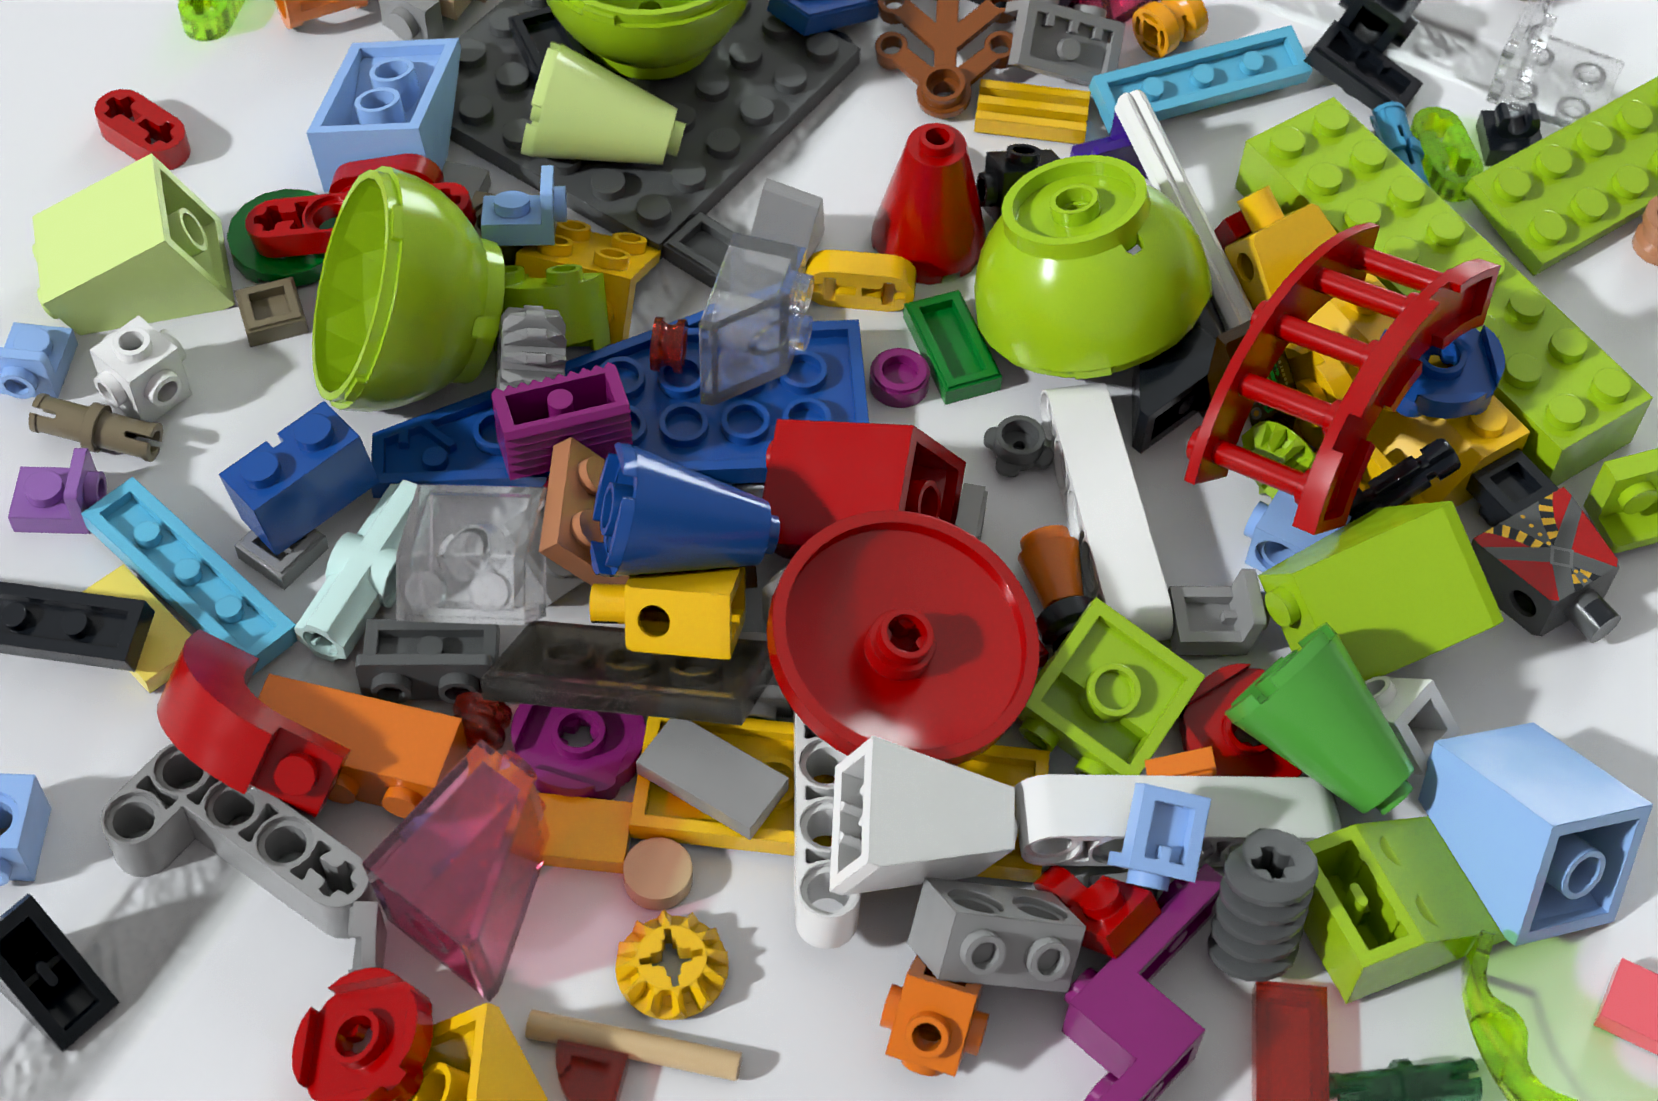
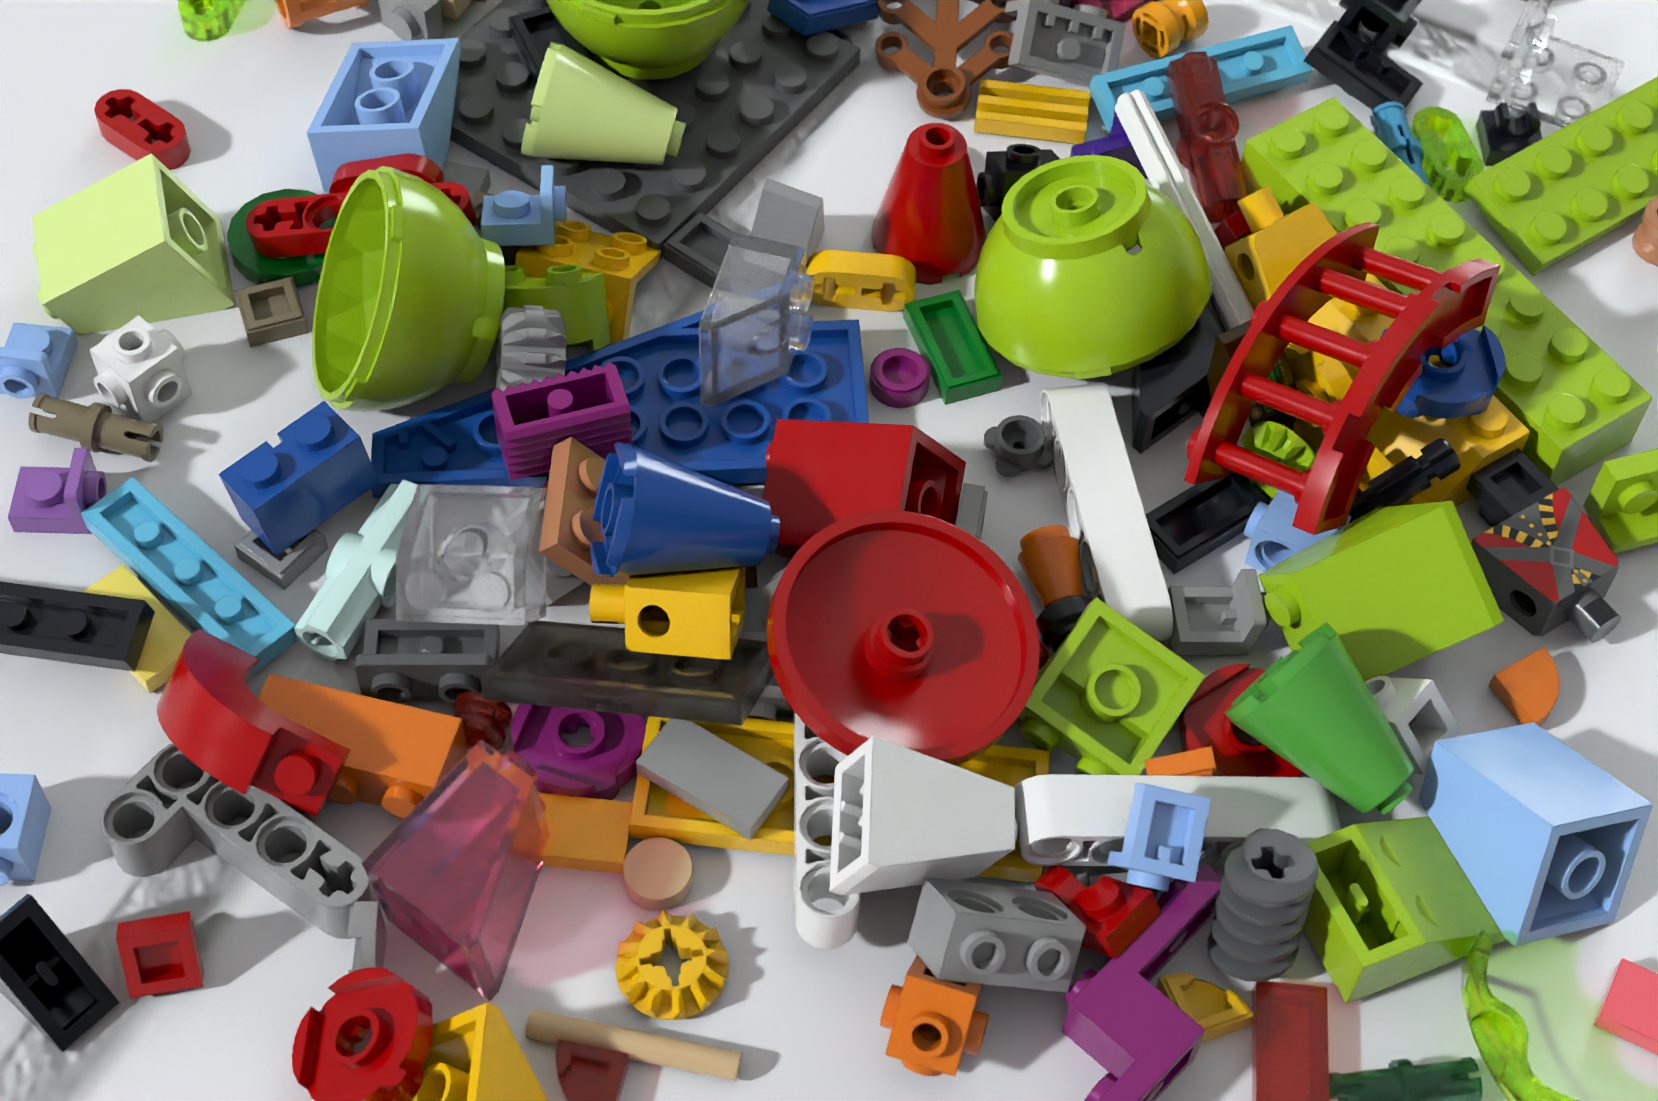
clear red bush [650,316,688,374] -> none
none -> red tile [116,911,204,998]
none -> black tile [1145,470,1271,574]
none -> yellow tile [1156,973,1254,1044]
none -> clear red piece [1166,51,1248,224]
none -> orange tile [1488,647,1559,727]

